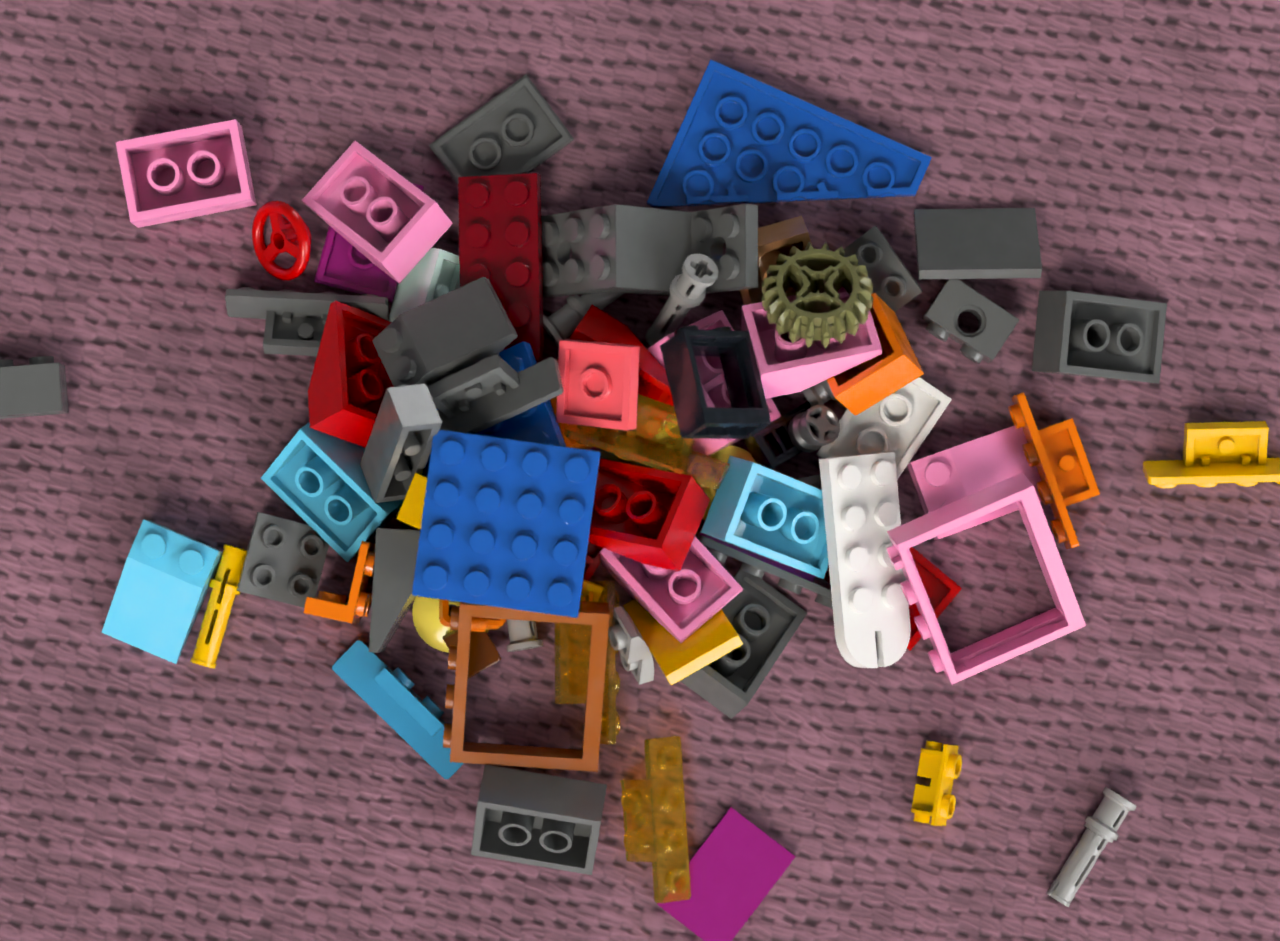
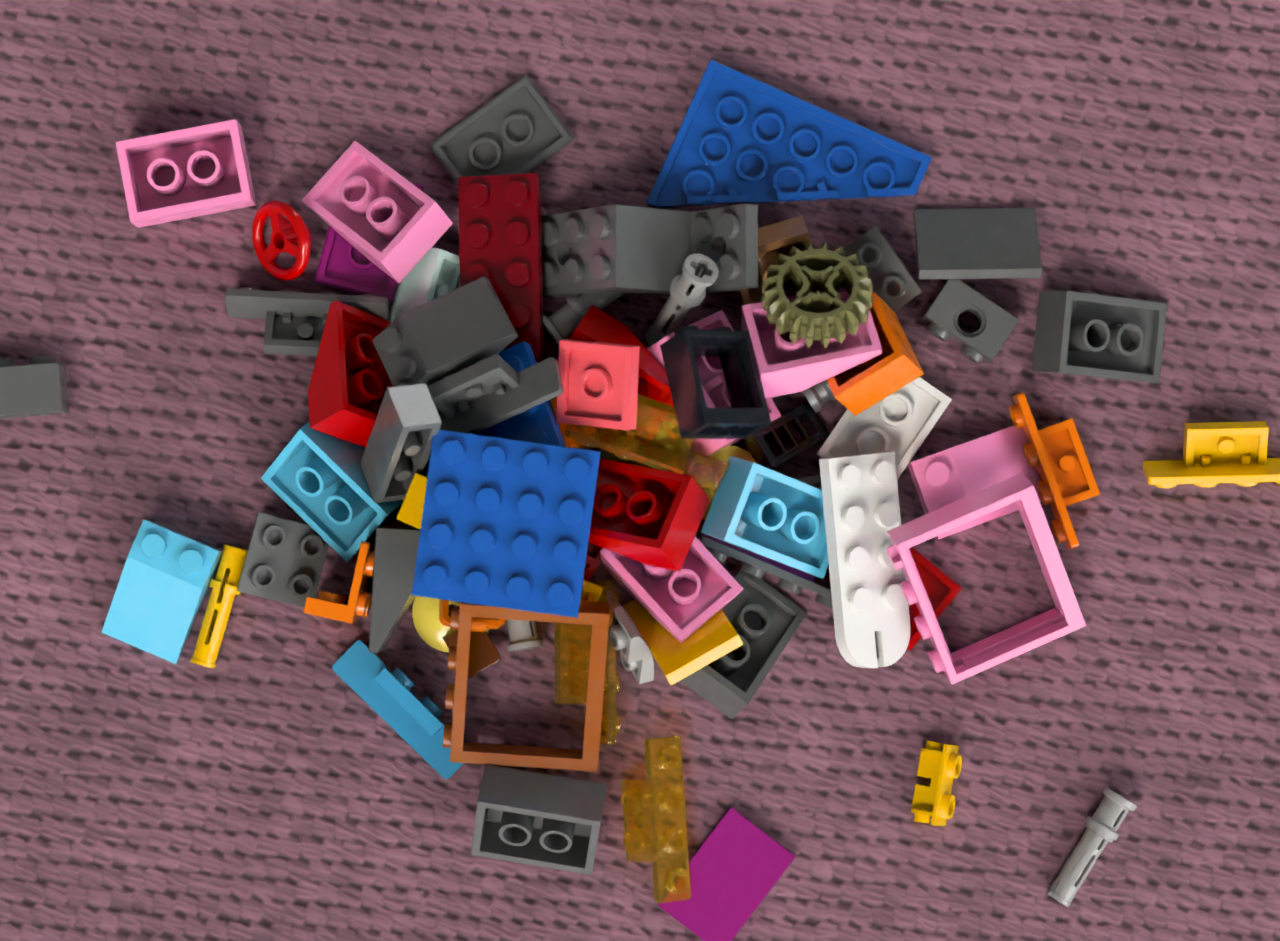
flat silver wheel [788,405,840,453] -> none

